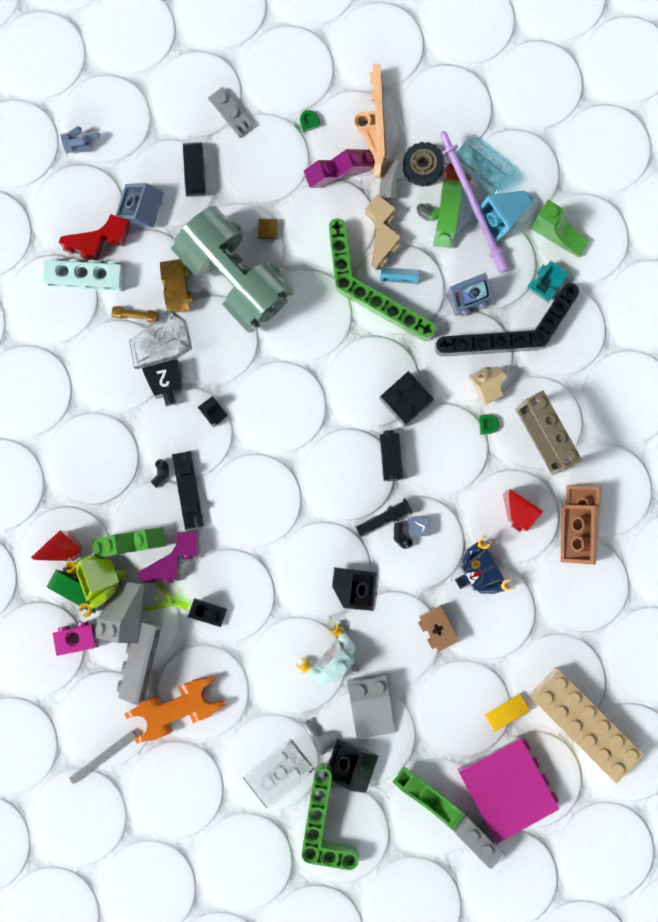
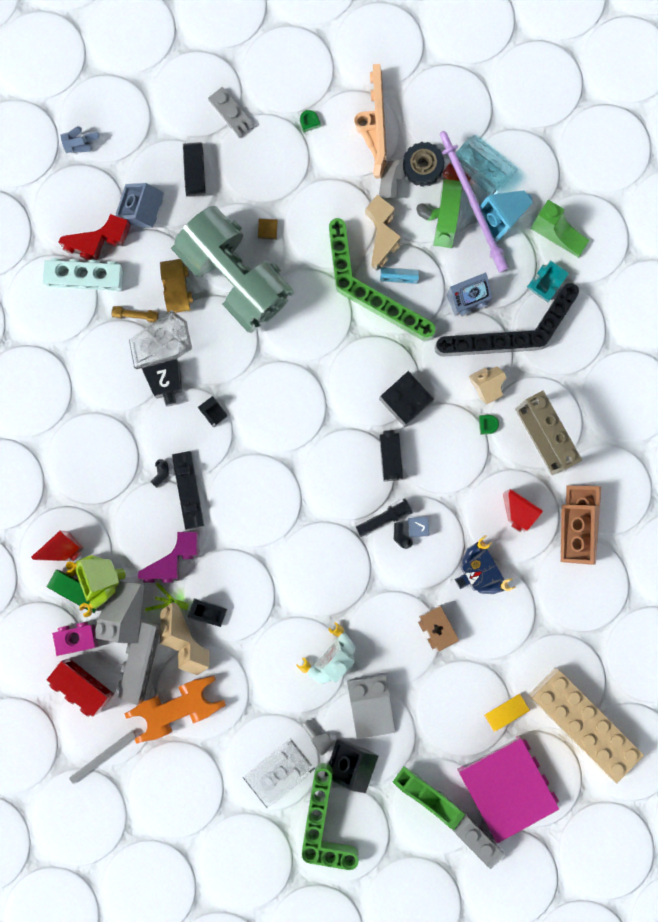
bright green arch [92,527,166,558] -> none
magenta arch [303,149,375,188] -> none
black slope [332,567,377,611] -> none
none -> red brick [46,658,115,717]
none -> tan arch [159,602,209,675]

